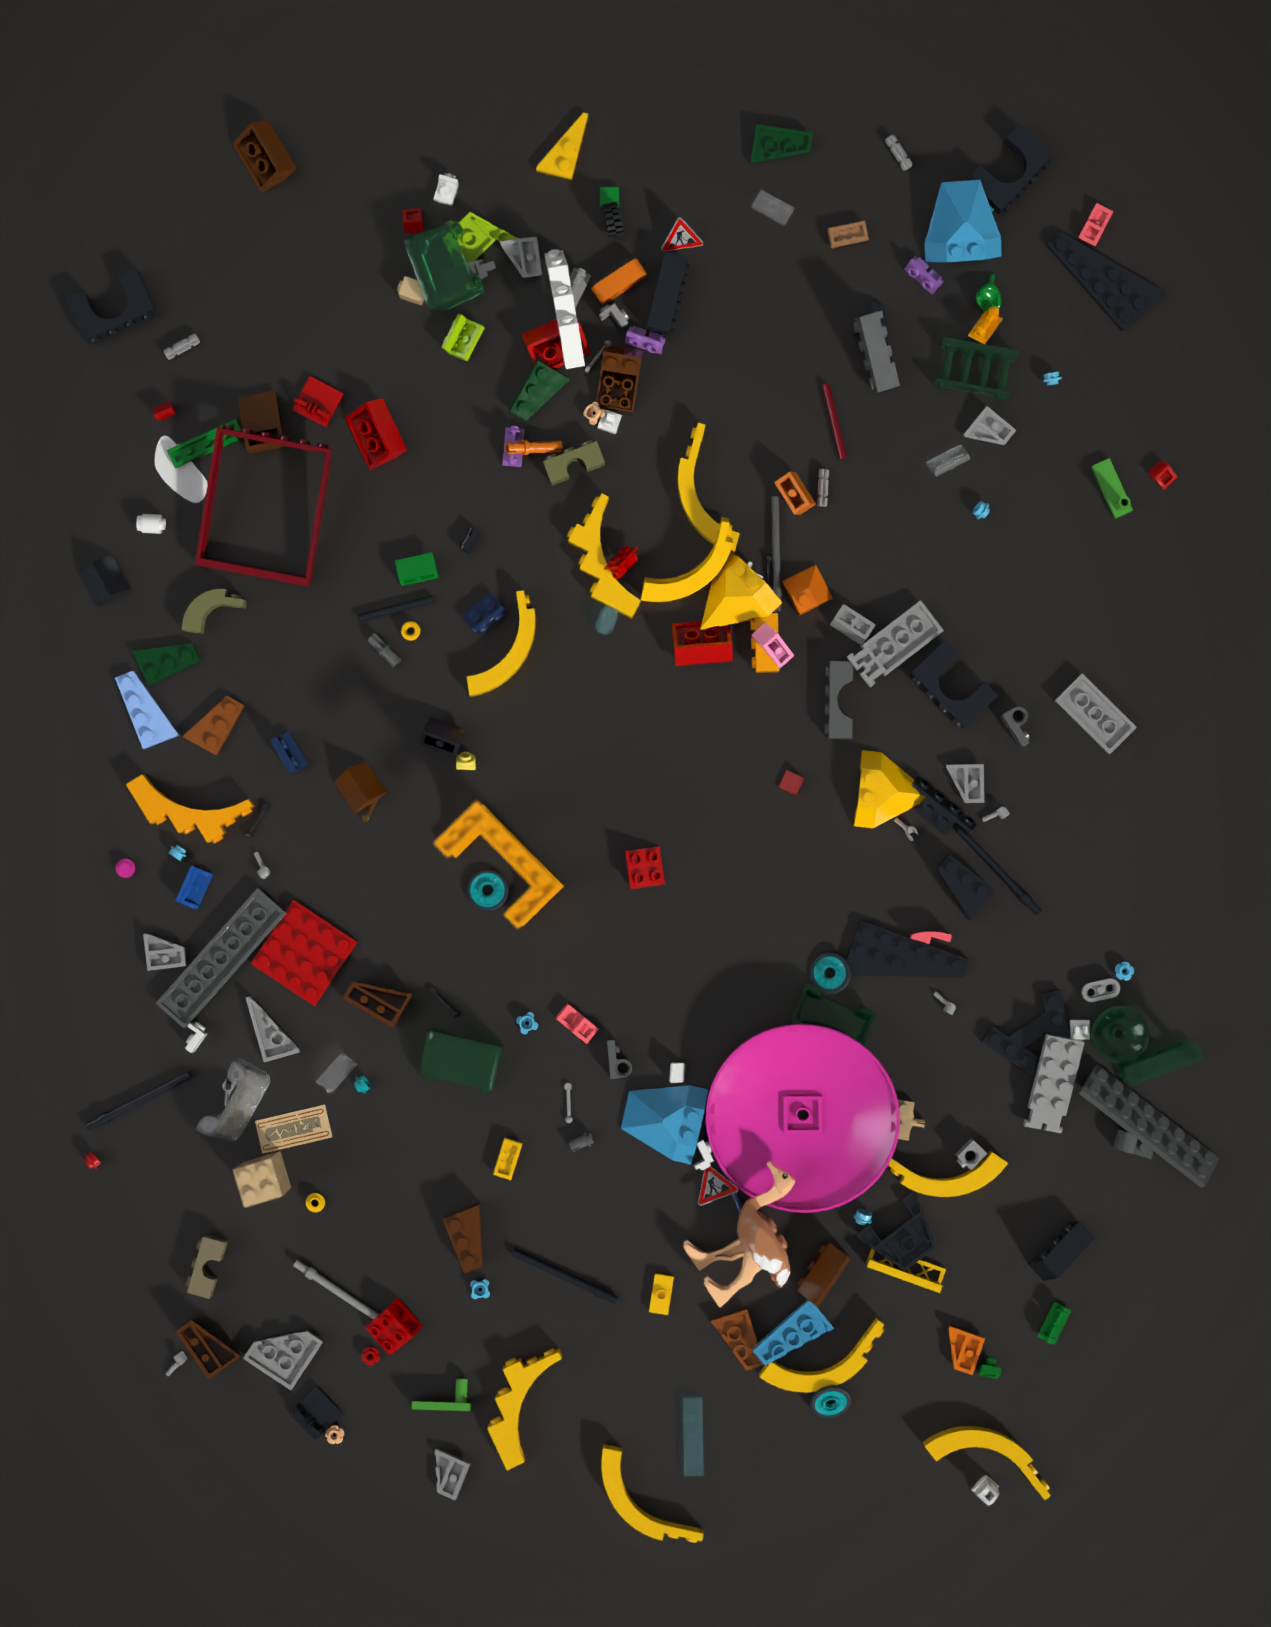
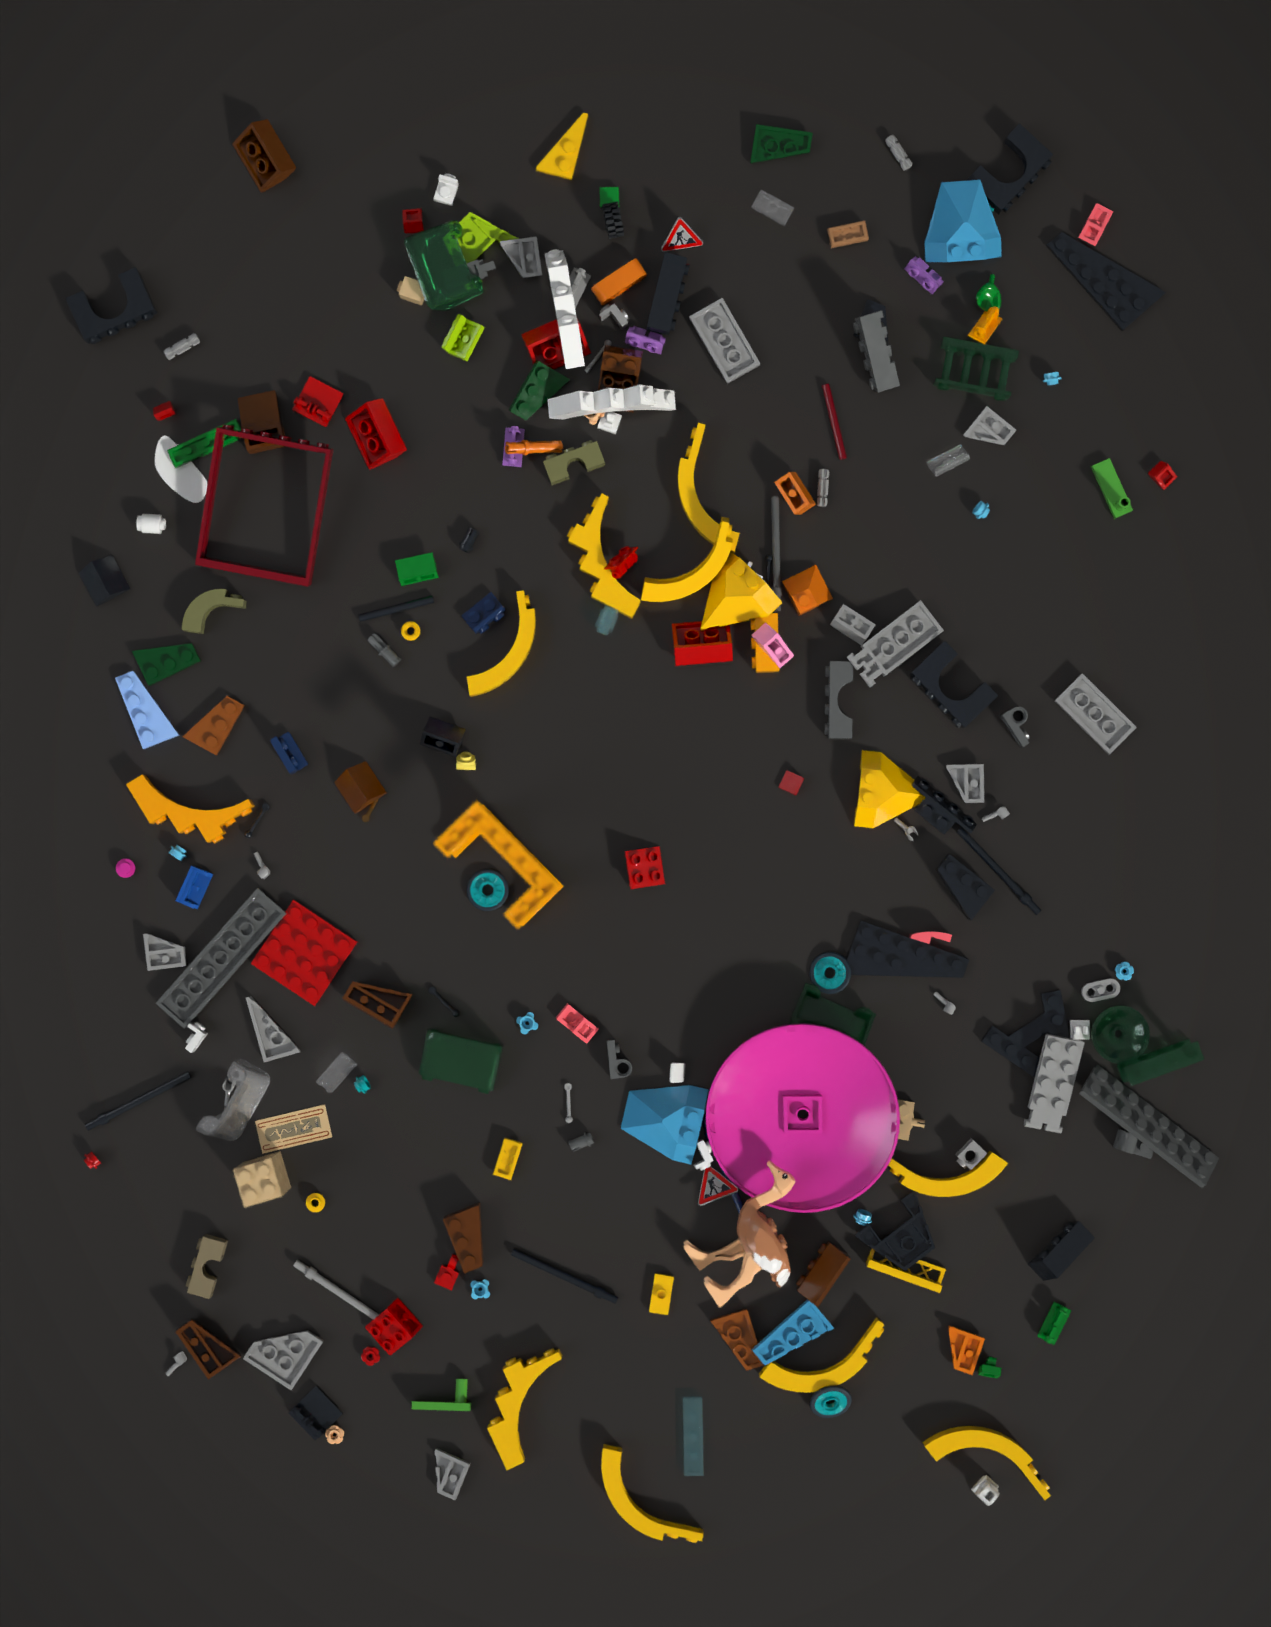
none -> red plate [434,1254,460,1291]
none -> white arch [548,385,676,420]
none -> light grey plate [689,298,760,384]

